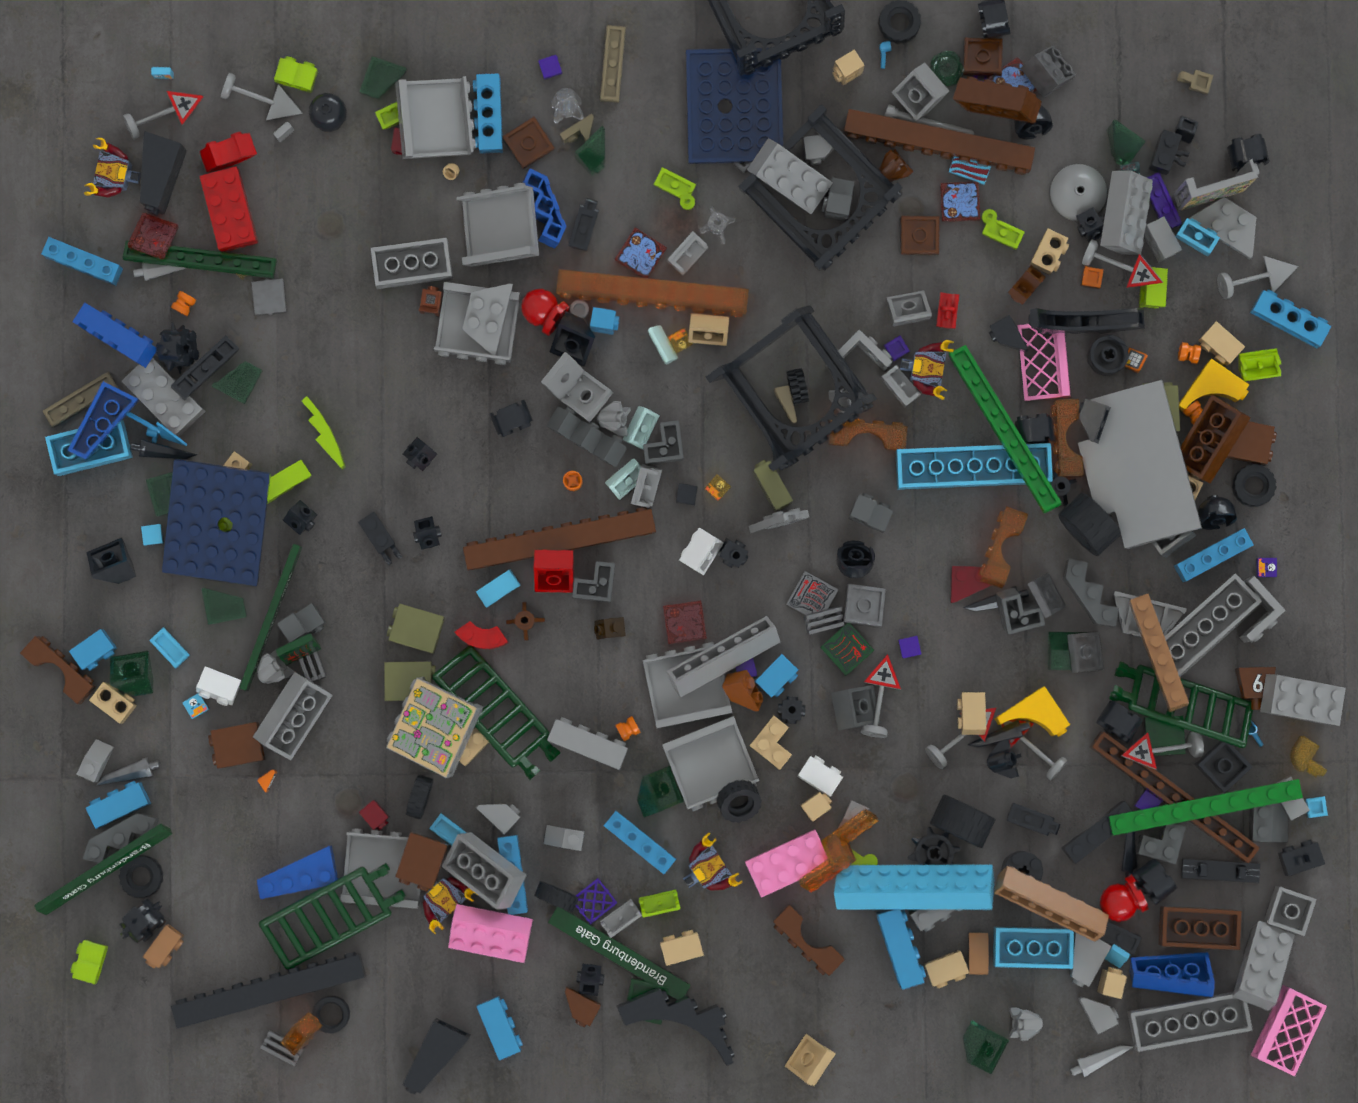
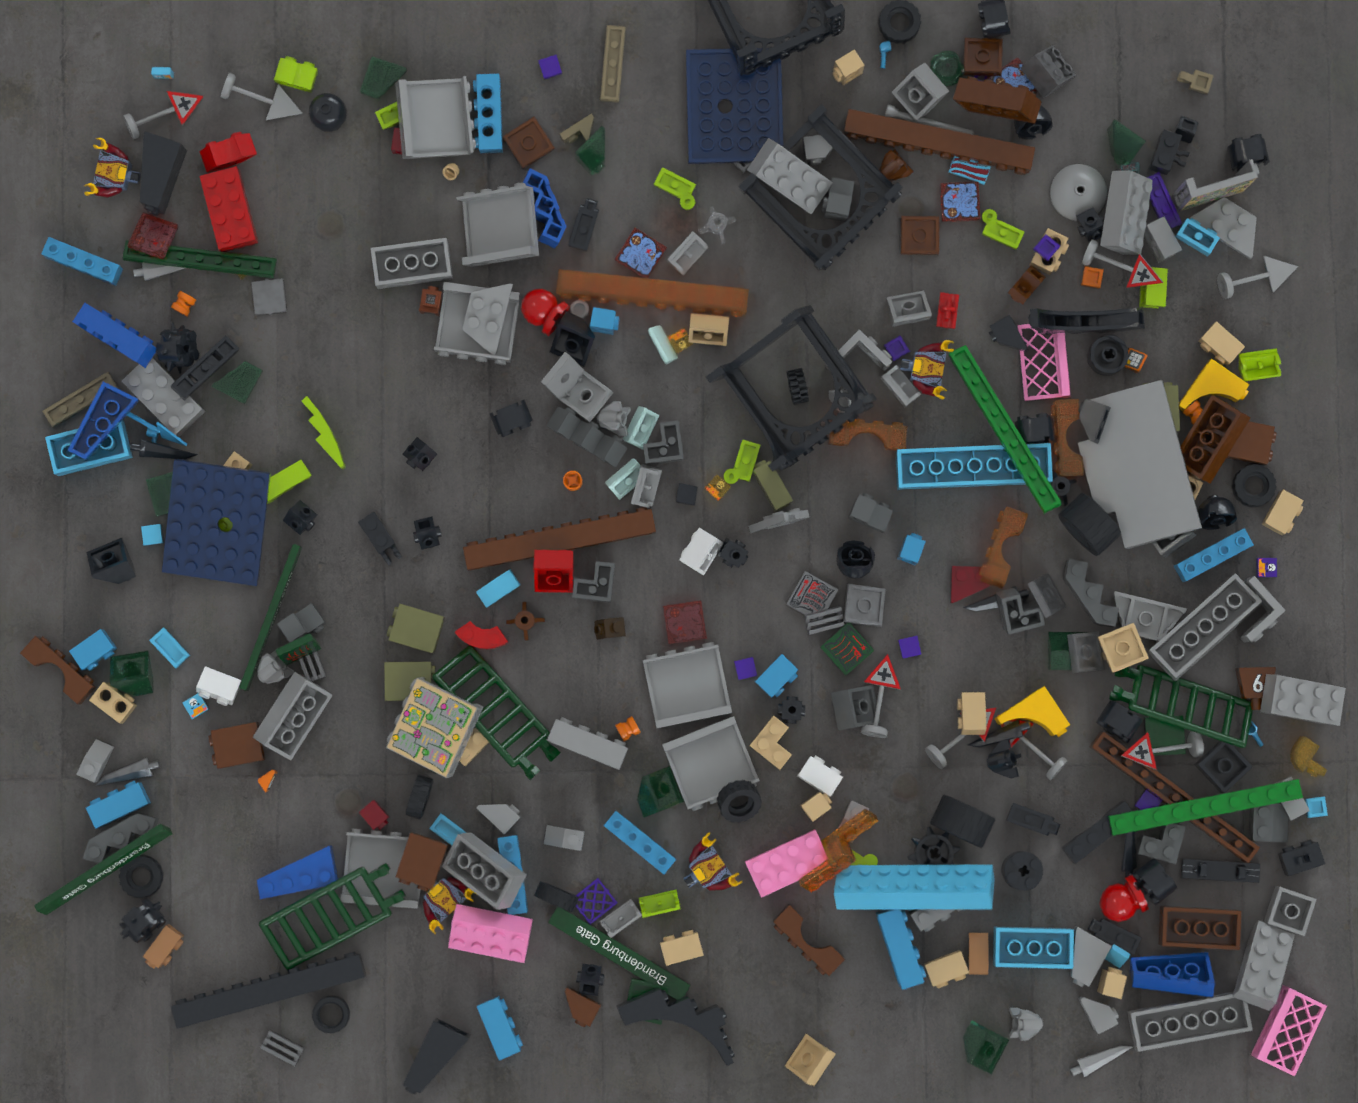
lime brick [71,940,108,984] -> none
clear green wing [201,588,247,625] -> none
light grey tile [274,122,294,142] -> none
clear orange brick [281,1012,323,1056] -> none
clear brick [551,88,583,123] -> none
light grey brick [667,616,780,697] -> none
dark orange slope [722,670,764,712] -> none
dark tan slope [774,385,797,425] -> none
medium nougat brick [994,866,1109,941] -> none
medium nougat brick [1129,594,1189,712] -> none
orange wheel [1178,342,1201,364] -> none
dark azure brick [1250,290,1331,348] -> none
none -> lime hinge [724,439,761,484]
none -> dark azure brick [897,533,926,565]
none -> dark purple tile [1033,234,1060,262]
none -> tan bracket [1097,623,1149,673]
none -> tan brick [1262,489,1303,535]

